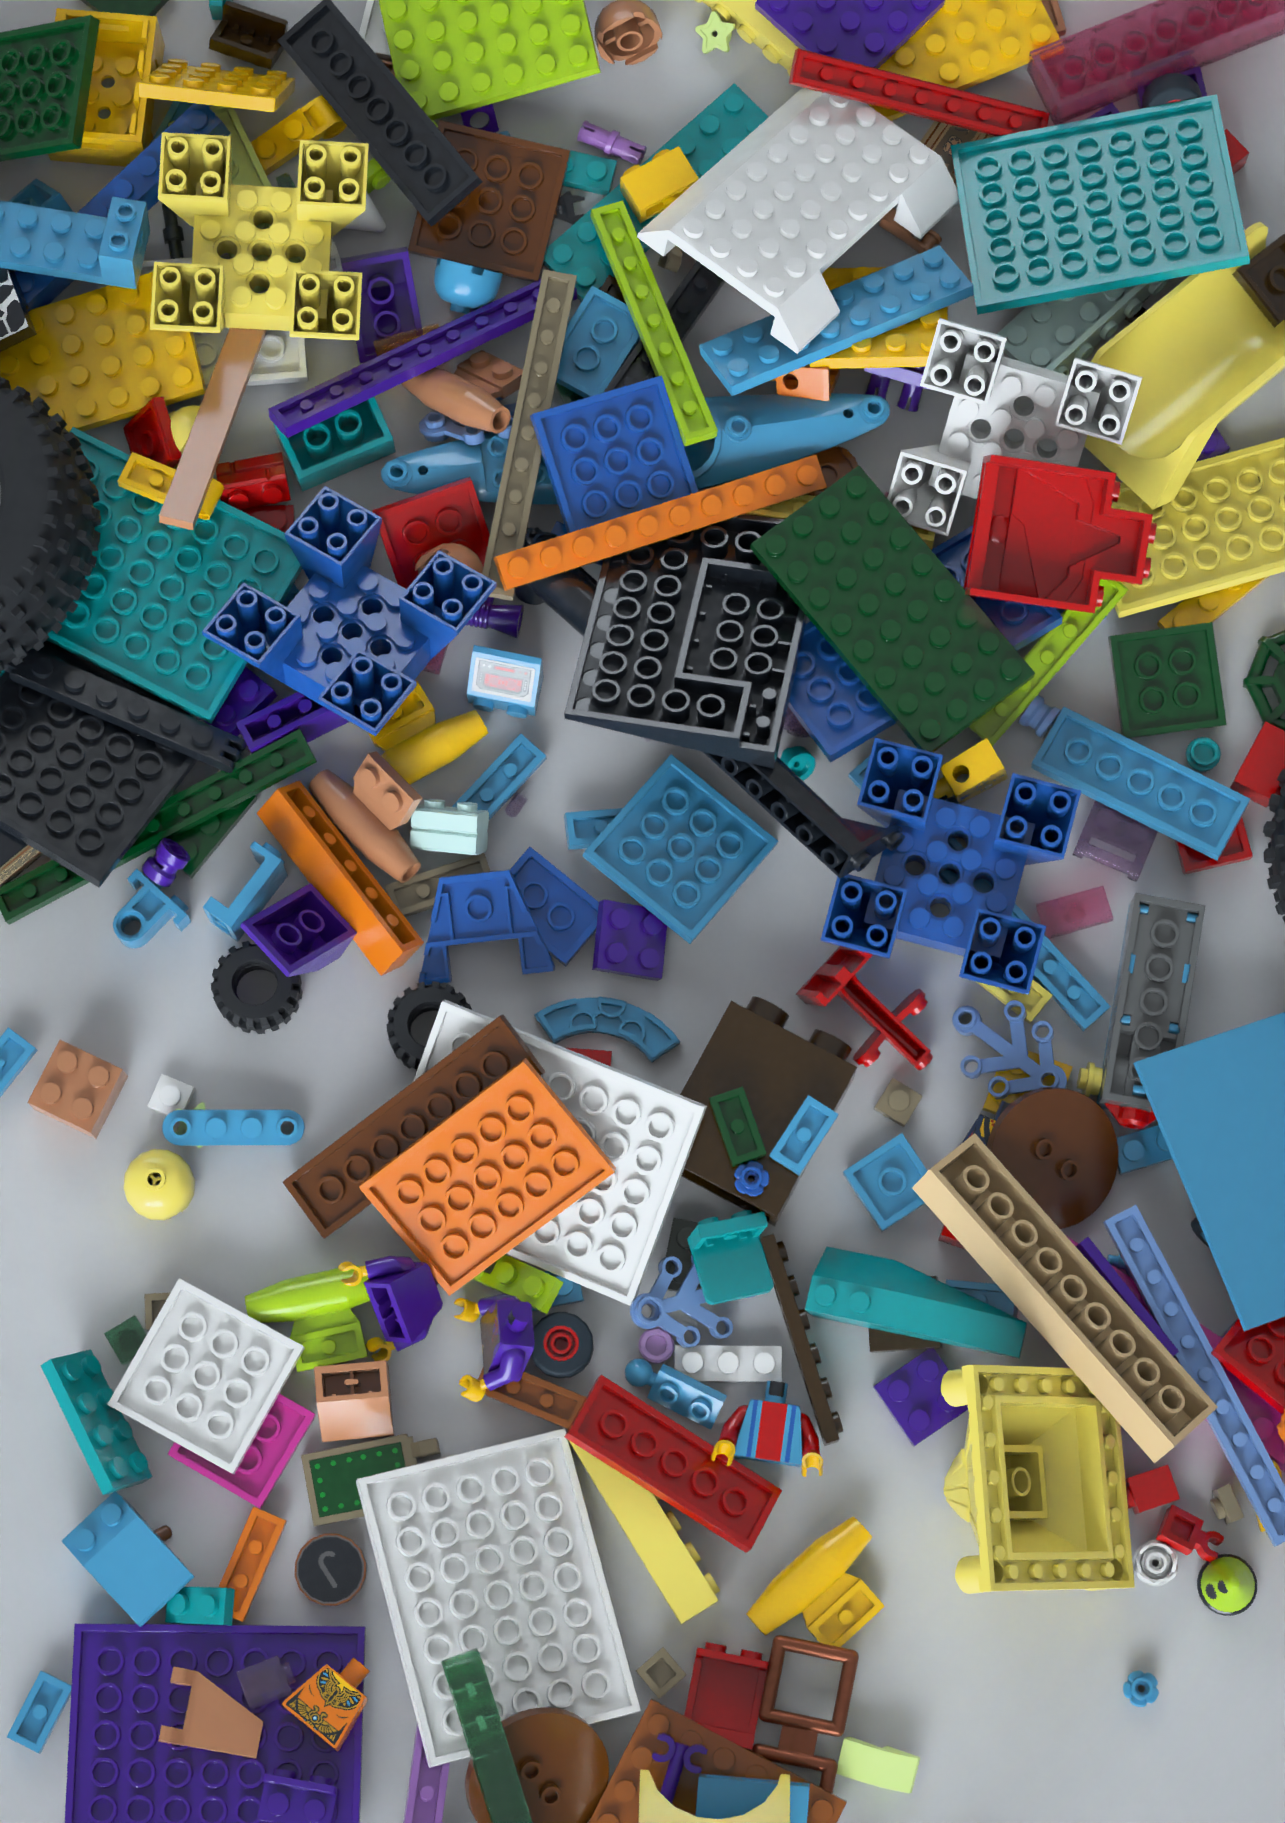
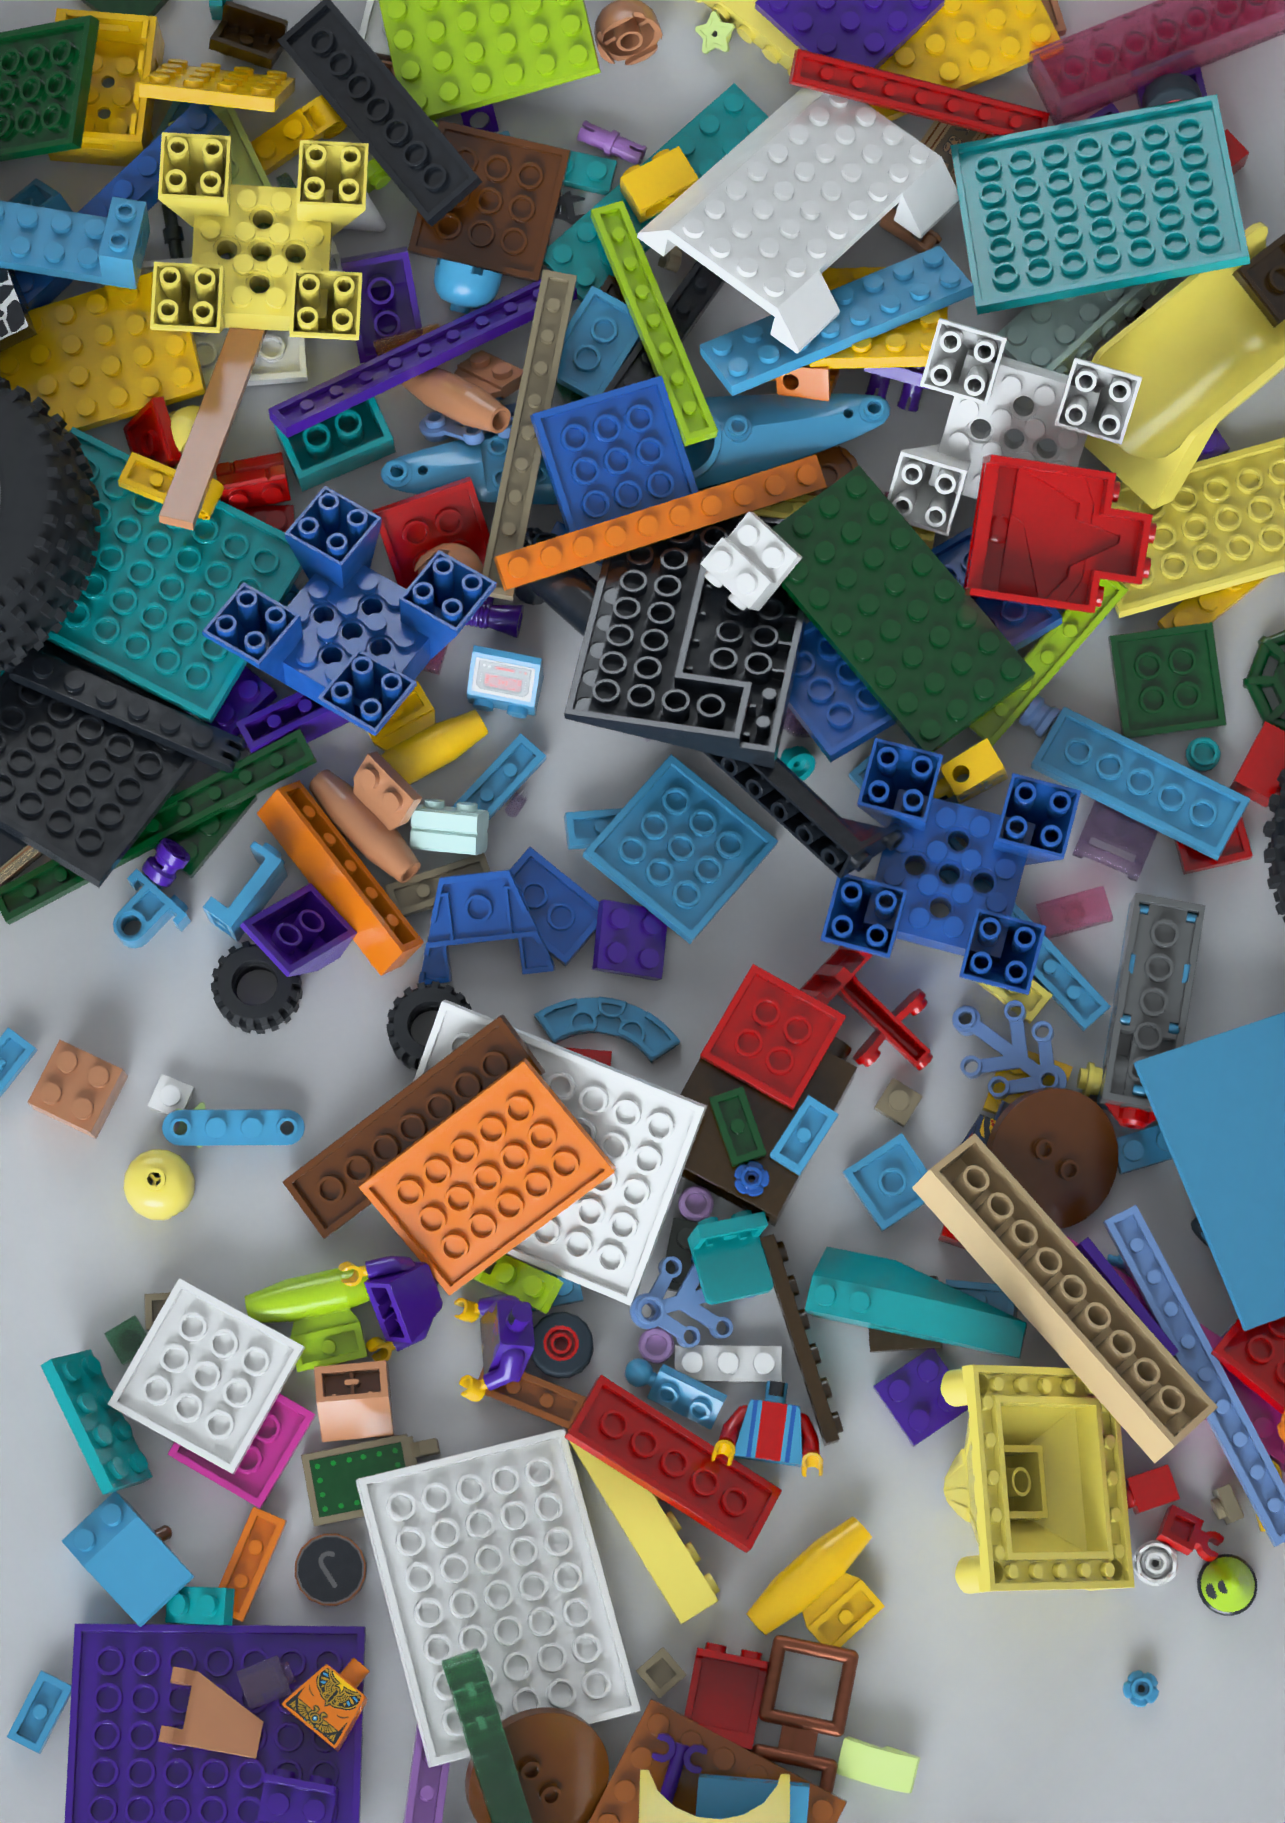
none -> lavender tile [678,1186,714,1222]
none -> red plate [700,964,846,1110]
none -> white plate [701,511,802,611]

